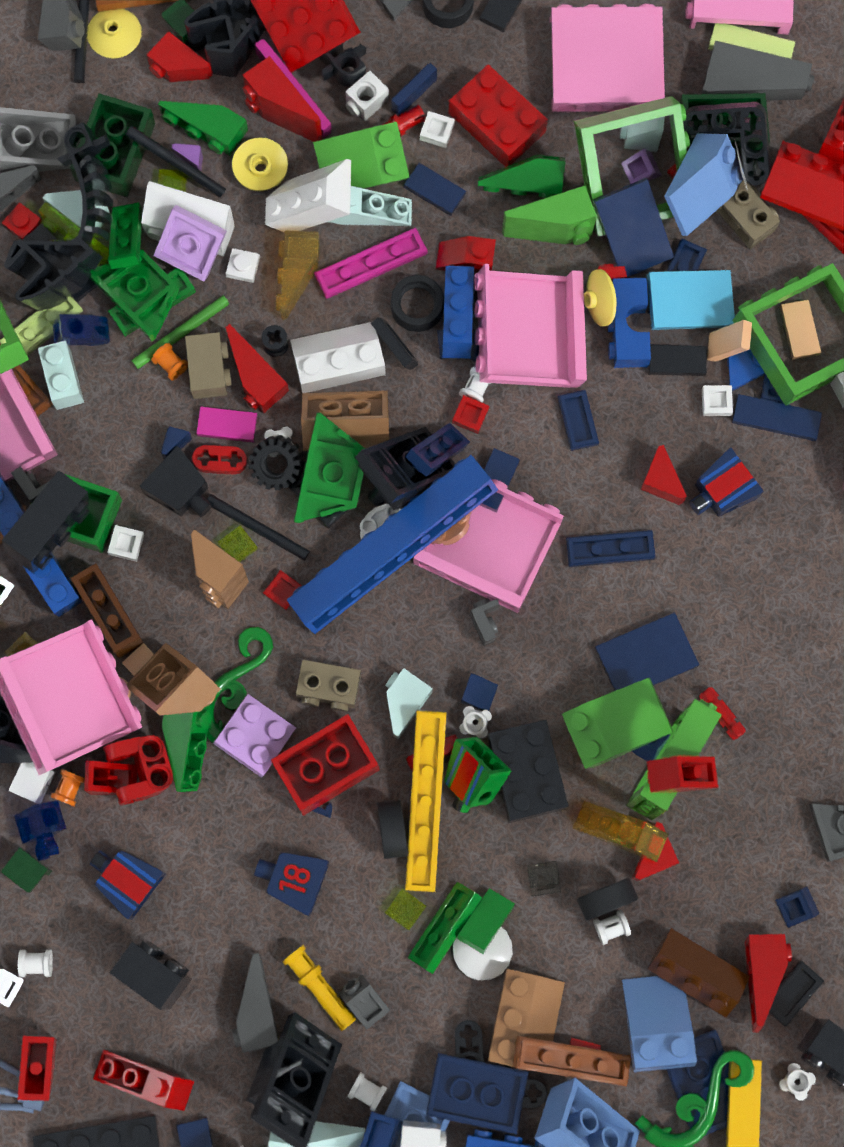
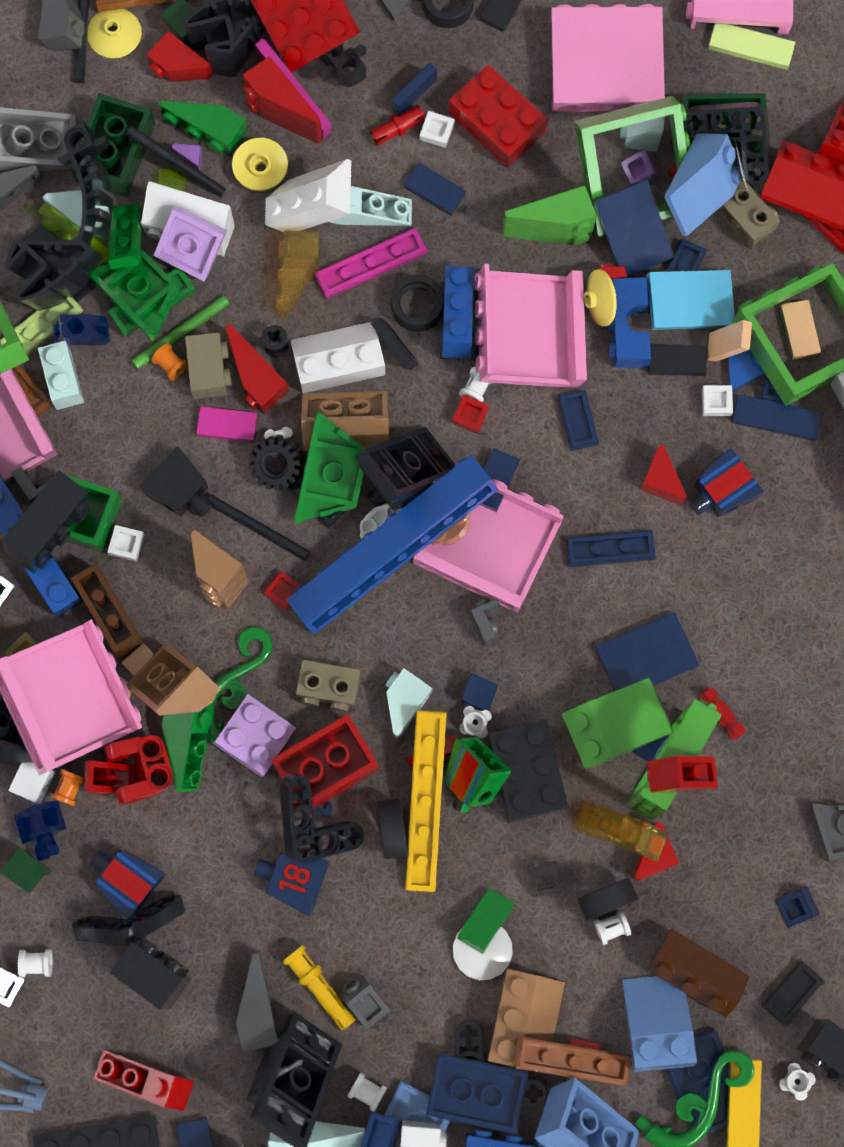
red plate [2,202,43,240] -> none
red slope [17,1036,57,1101] -> none
dark blue slope [161,426,192,459] -> none
red beam [192,445,248,474] -> none
clear neon green tile [217,525,258,562] -> none
white plate [226,248,260,283] -> none
bright green slope [313,122,410,189] -> none
white brick [345,71,389,121] -> none
clear neon green tile [385,888,427,931] -> none
dark blue plate [405,423,470,477] -> none
green plate [408,882,482,974] -> none
red slope [436,236,496,275] -> none
green slope [478,154,566,198] -> none
dark grey slope [701,40,815,101] -> none
red slope [745,934,792,1032] -> none
none -> black beam [72,895,186,946]
none -> black beam [280,773,364,862]

